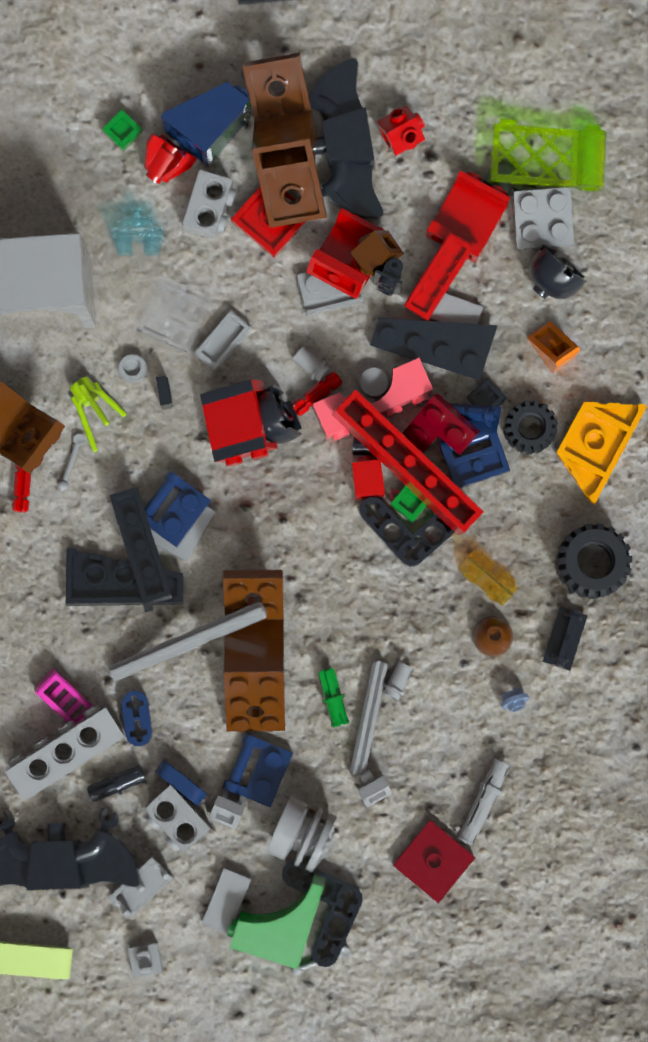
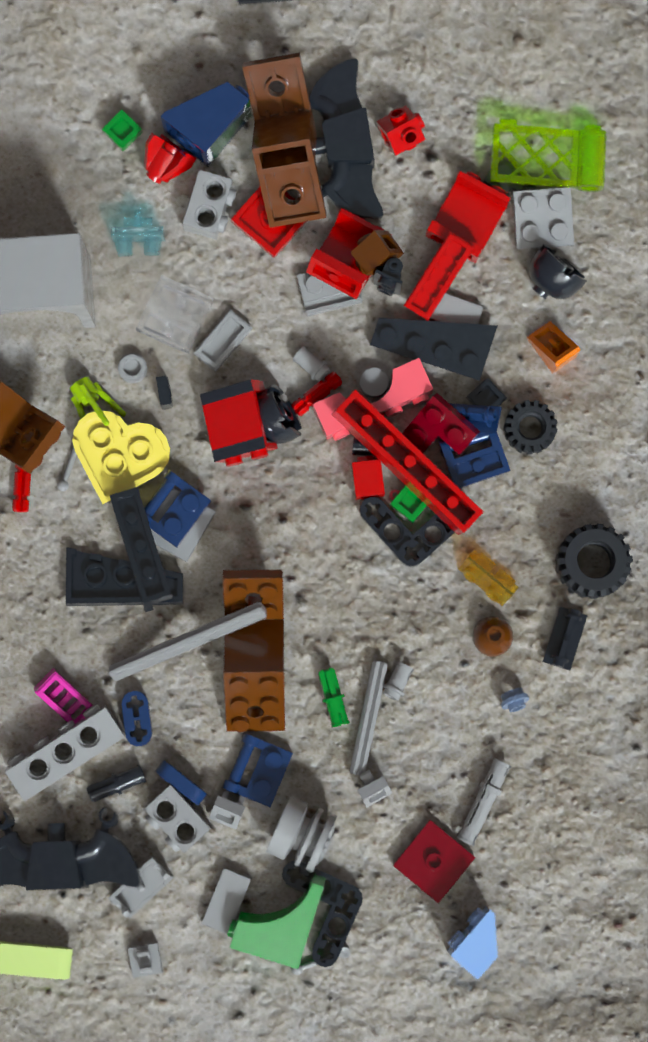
light orange wing [556,402,647,504] -> none
none -> light yellow plate [72,411,170,504]
none -> light blue slope [447,906,498,980]

